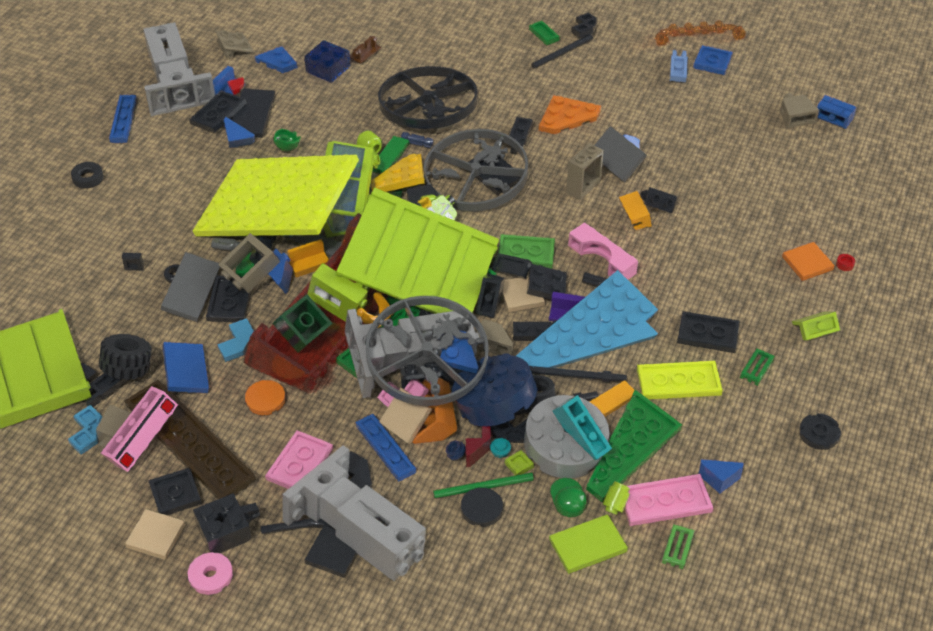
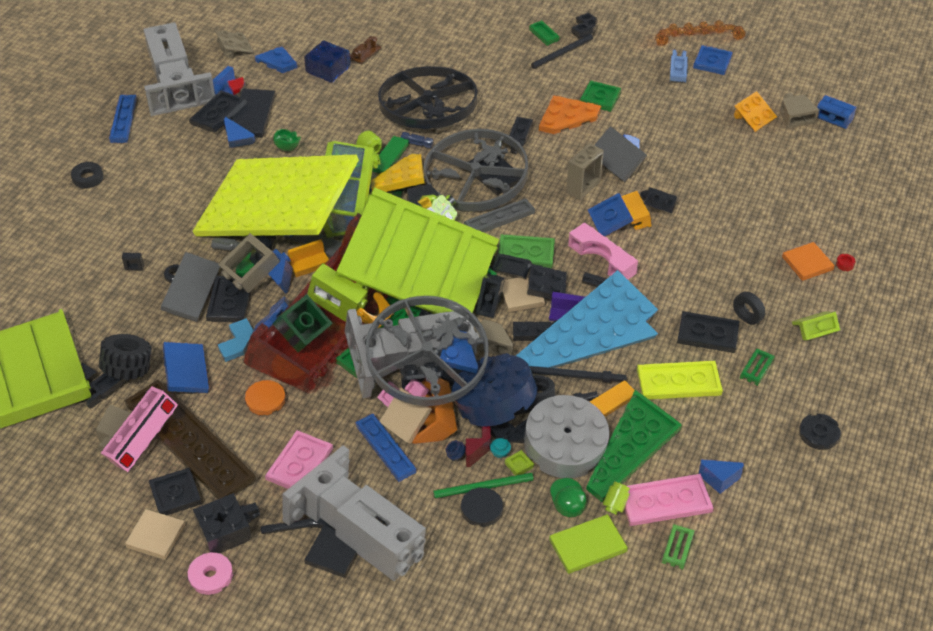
dark azure tile [68,405,102,455] -> none
black tile [348,451,372,489] -> none
teal slope [552,395,612,460] -> none
none -> blue tile [254,296,289,336]
none -> dark grey tile [464,198,535,232]
none -> green tile [580,80,621,112]
none -> blue tile [588,193,634,236]
none -> black tyre [733,291,765,325]
none -> light orange hinge [734,91,777,132]

